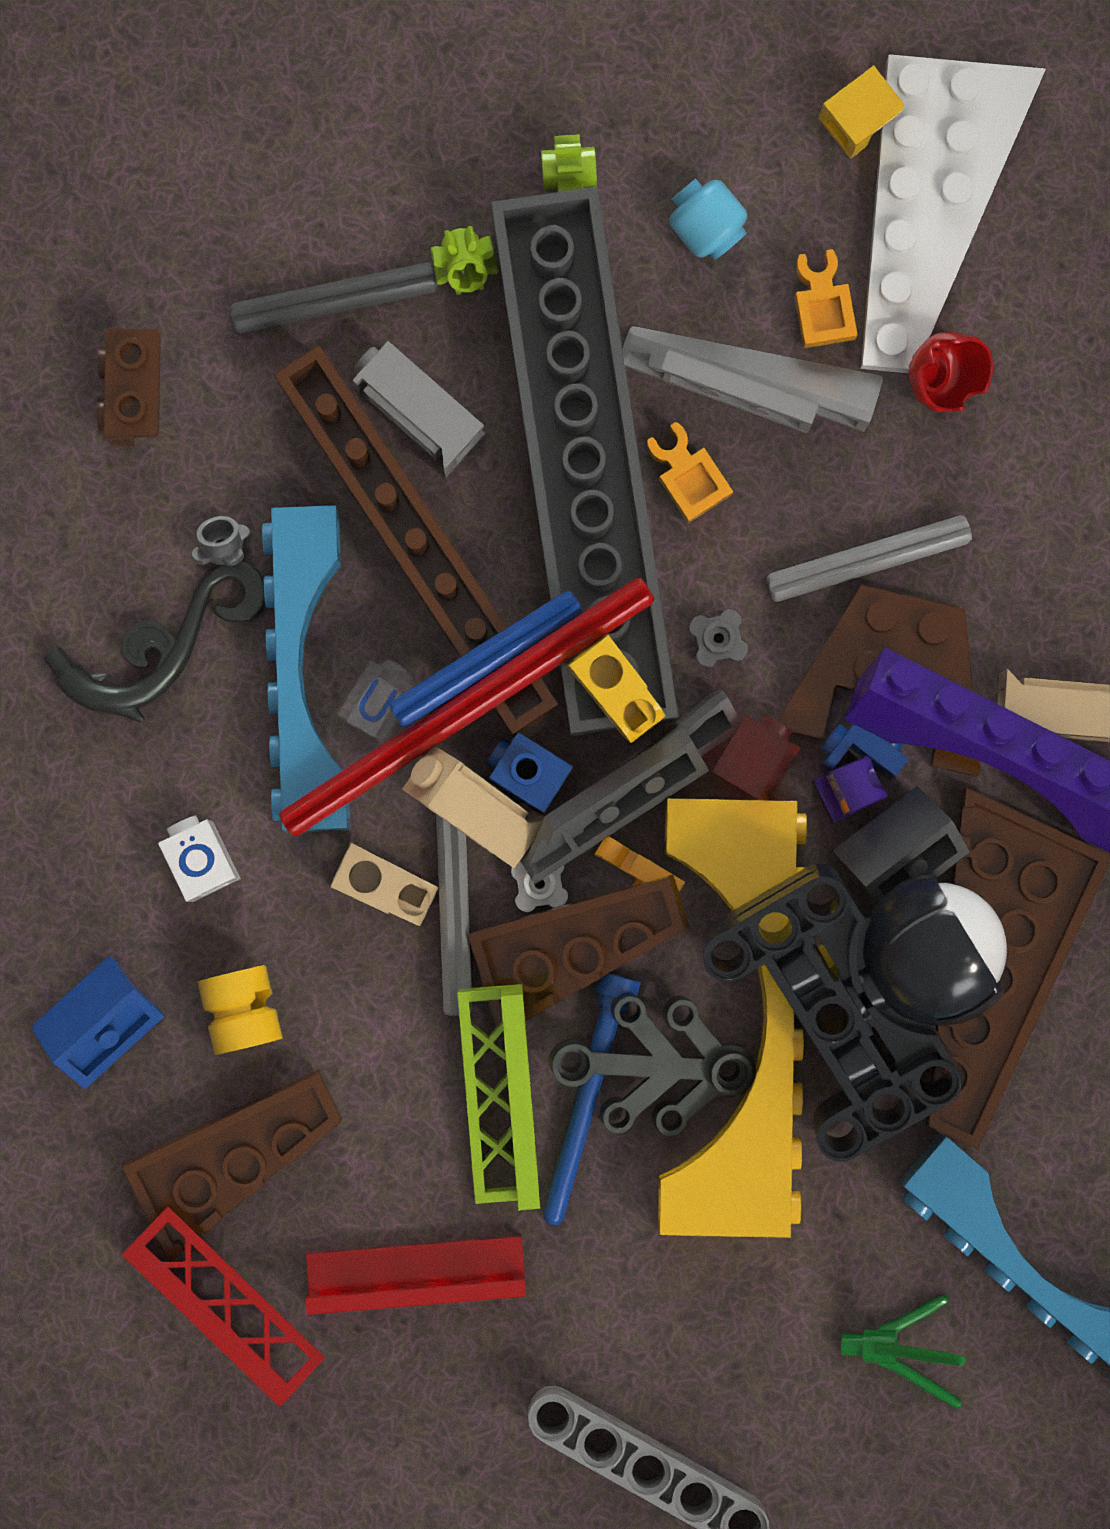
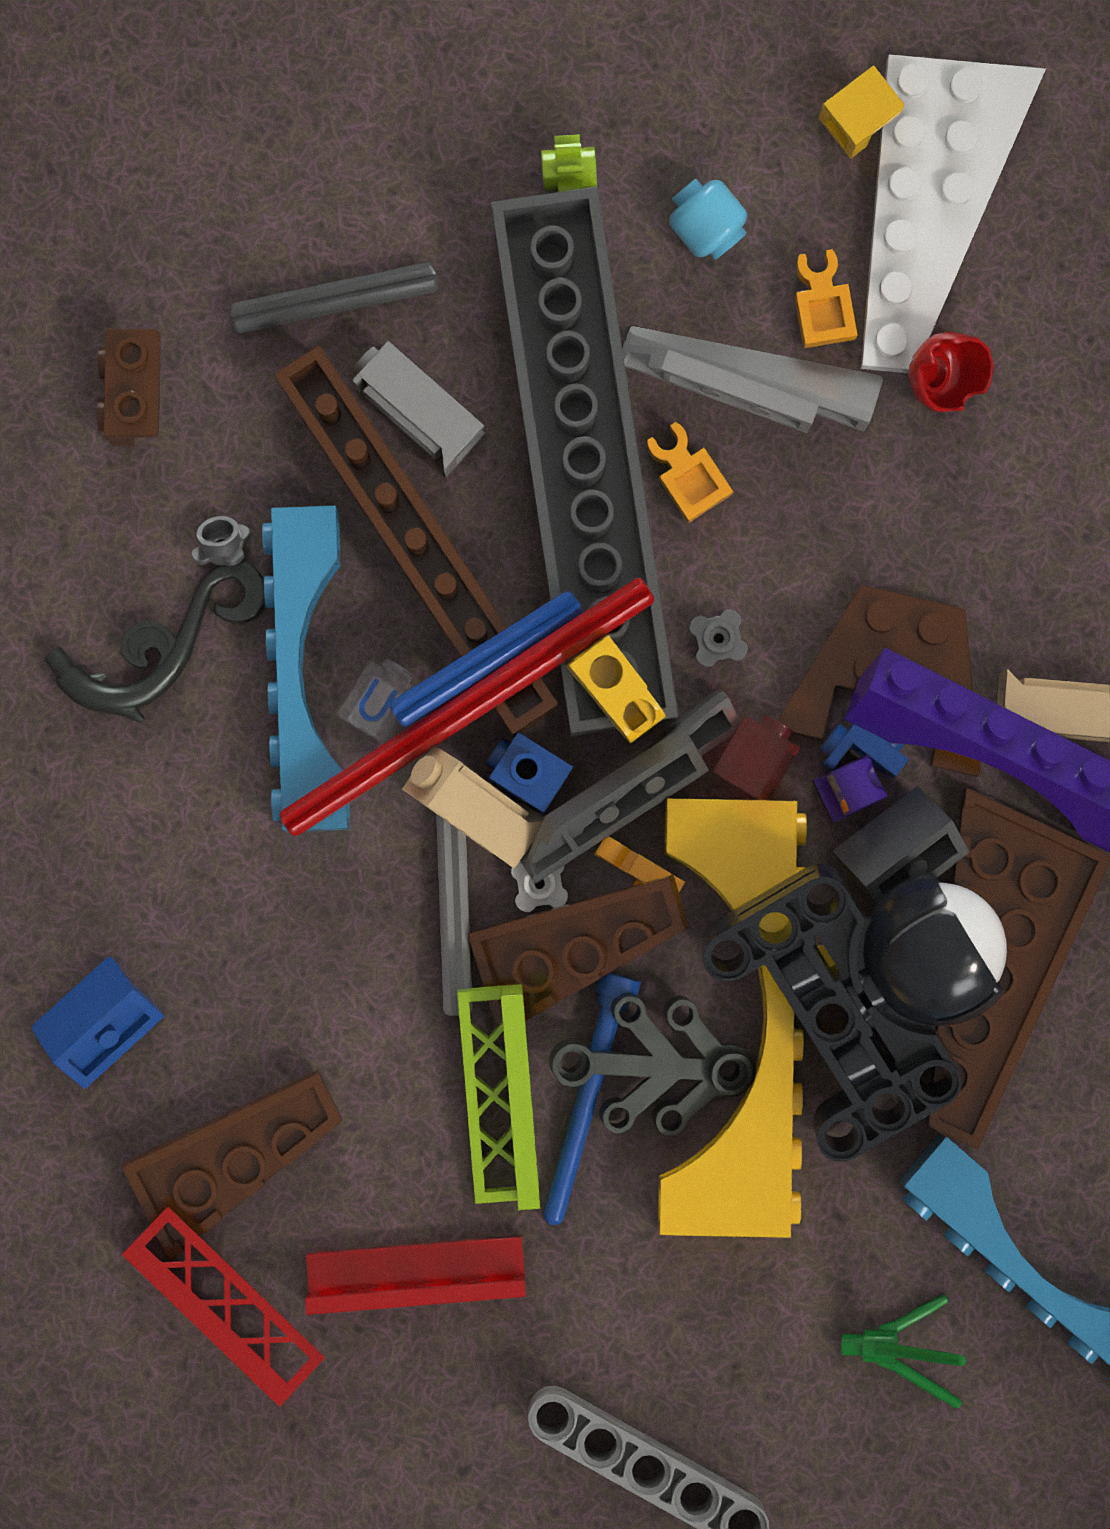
white brick [158,815,241,902] -> none
yellow wheel [197,965,283,1055] -> none
tan leg [330,842,439,926] -> none
lime gear [430,226,498,295] -> none
light grey axle [766,515,972,602] -> none

